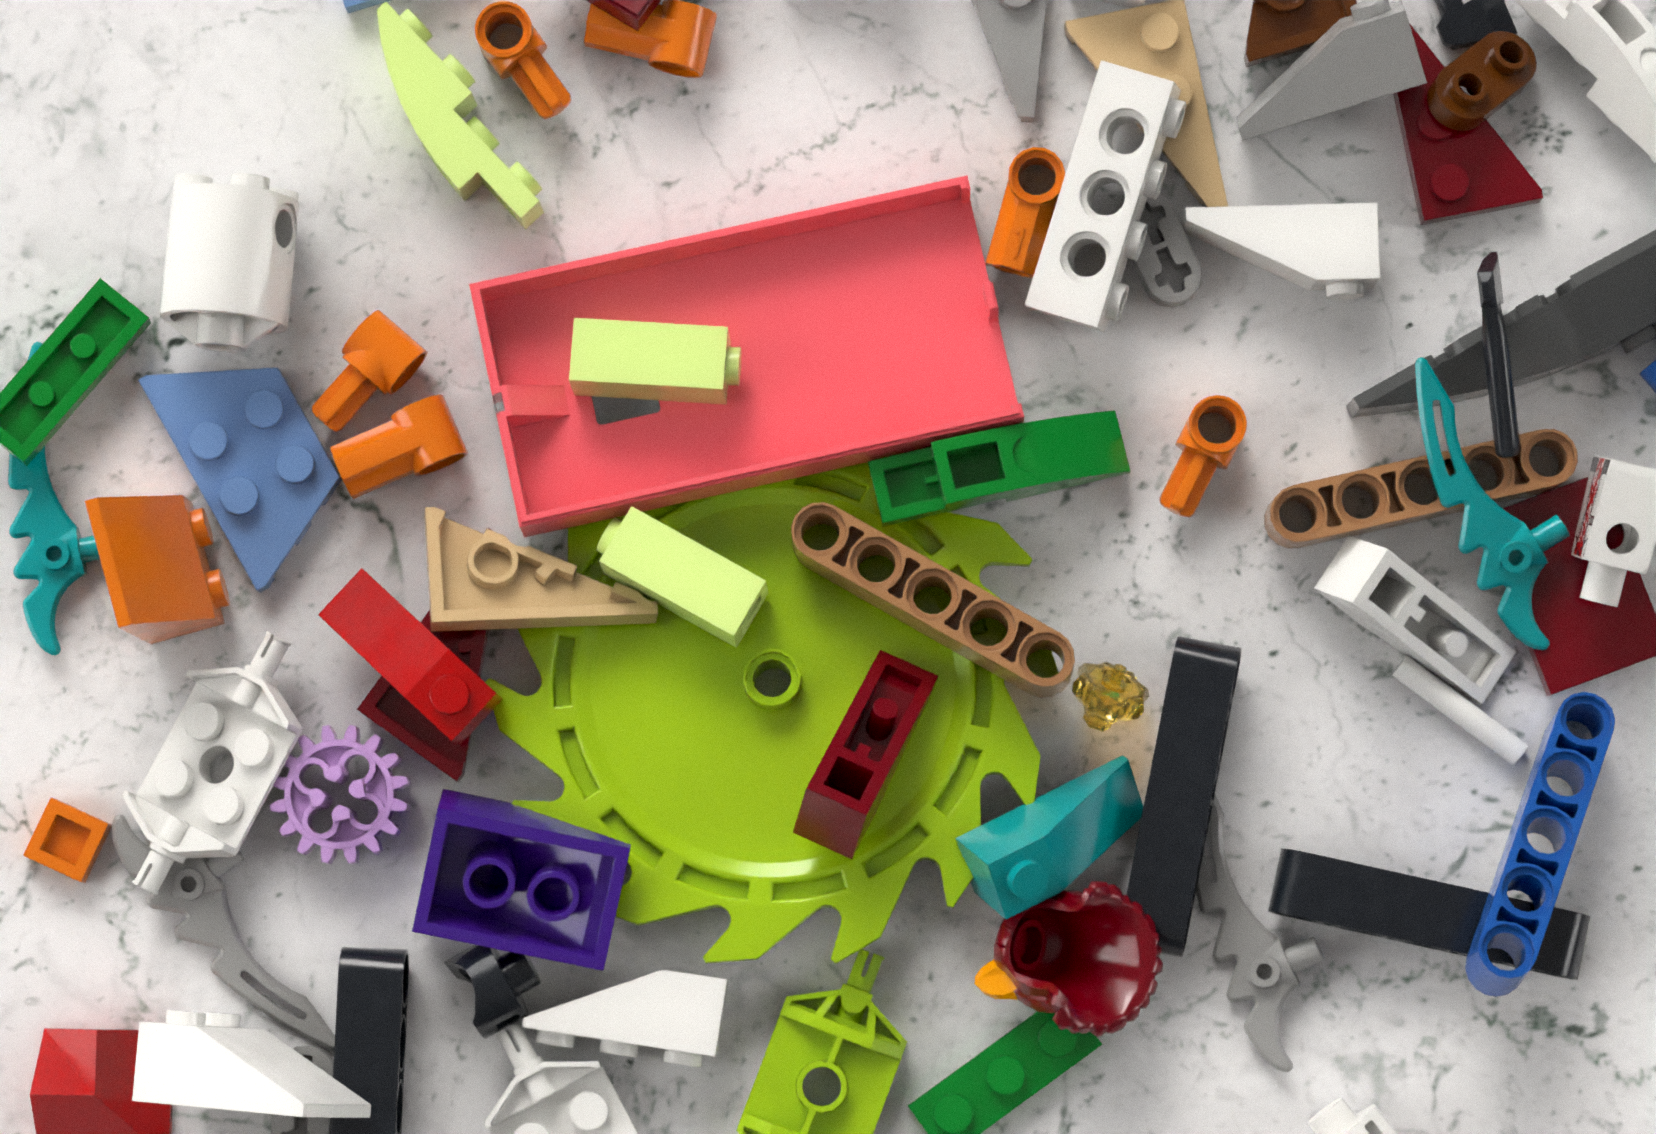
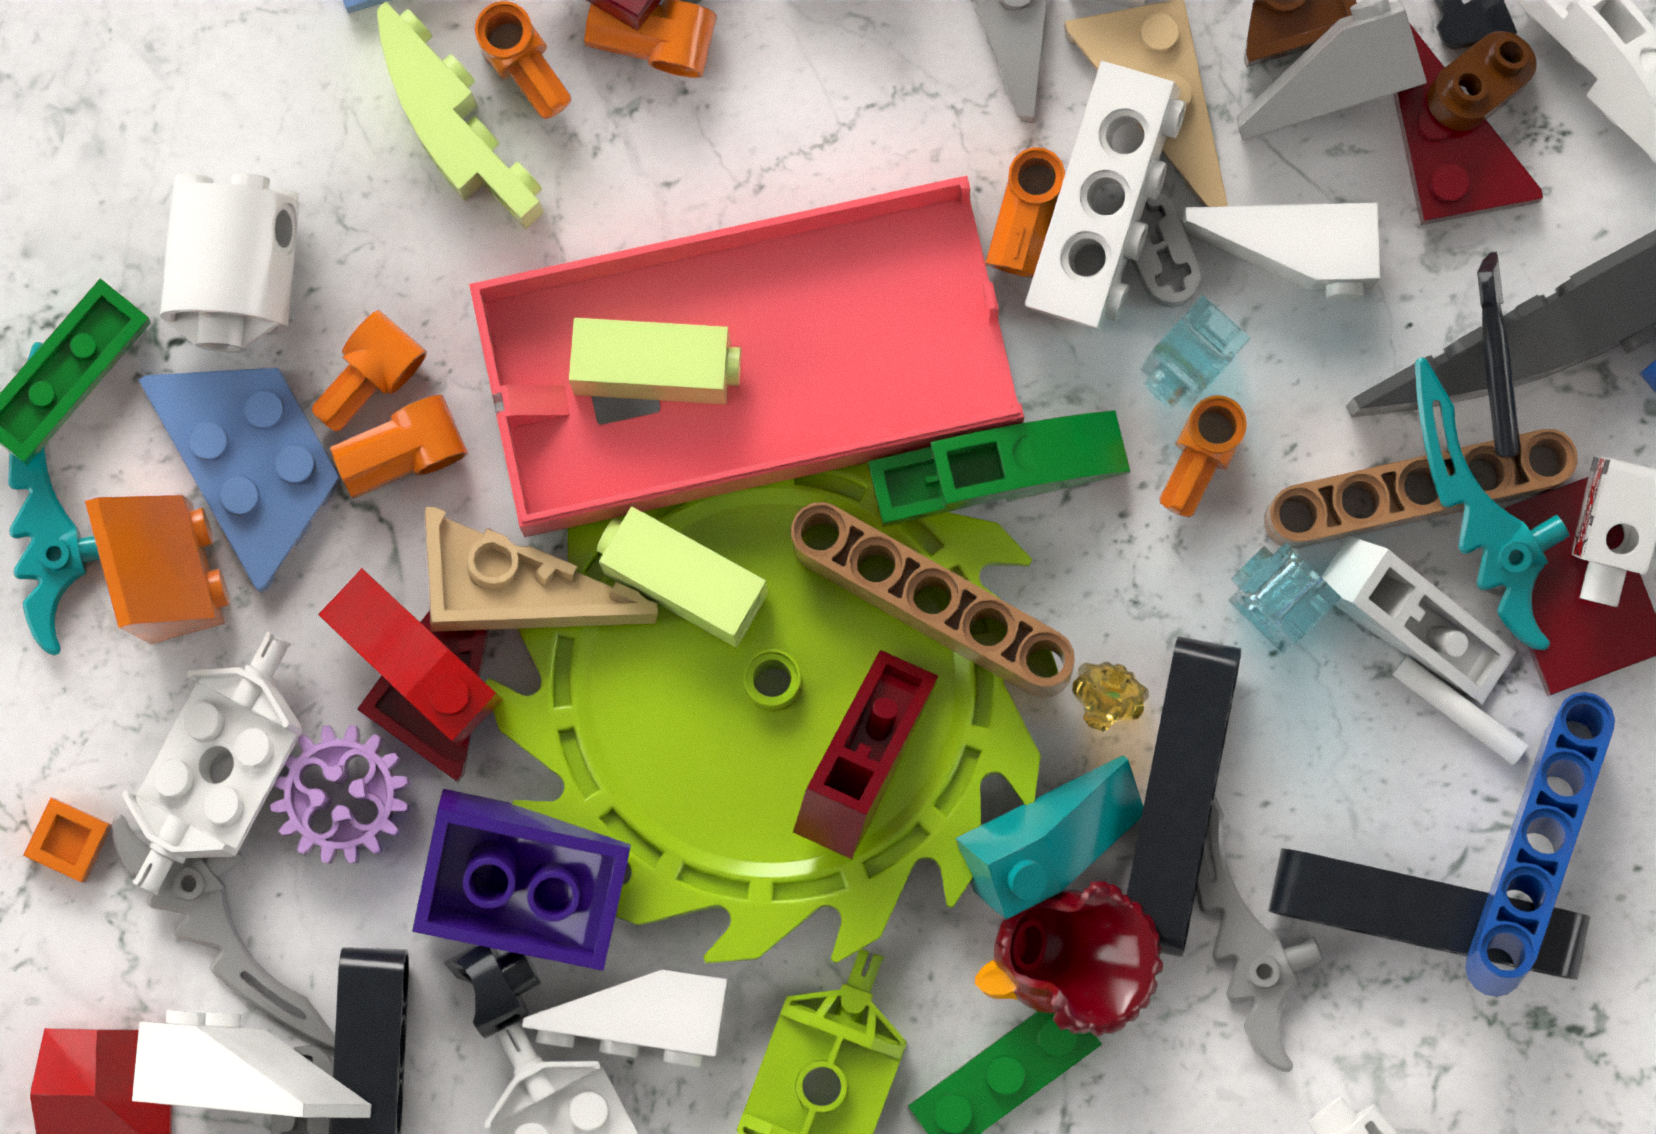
none -> clear light blue brick [1140,295,1251,411]
none -> clear light blue brick [1228,543,1342,654]

